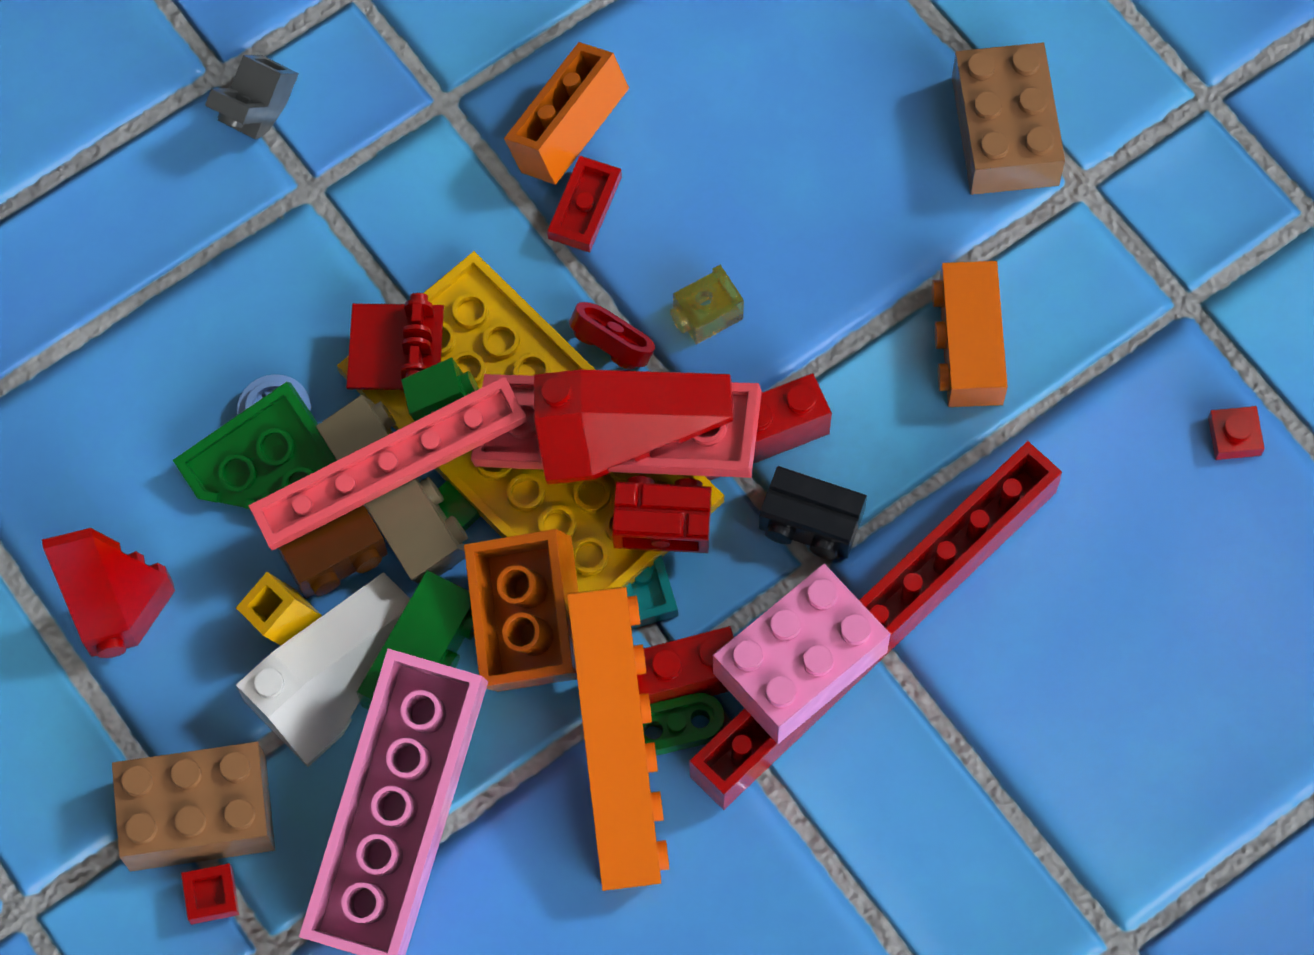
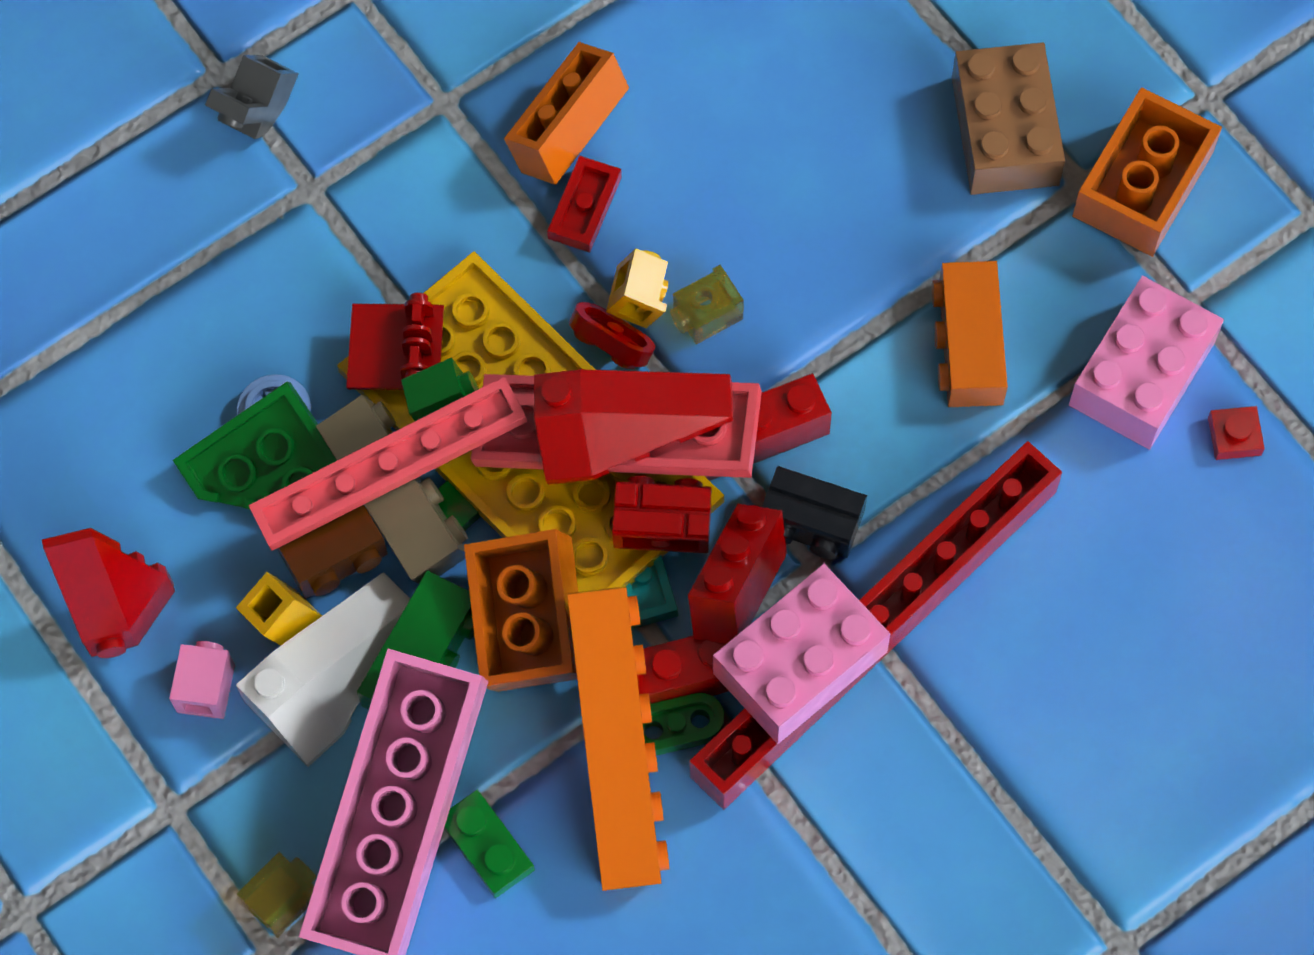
medium nougat brick [112,742,275,872] -> none
red plate [181,863,240,925] -> none
none -> bright pink brick [169,641,235,719]
none -> clear yellow brick [237,852,317,938]
none -> green plate [444,789,535,899]
none -> yellow brick [606,248,668,329]
none -> red brick [688,504,787,644]
none -> bright pink brick [1069,275,1224,450]
none -> orange brick [1072,87,1222,257]

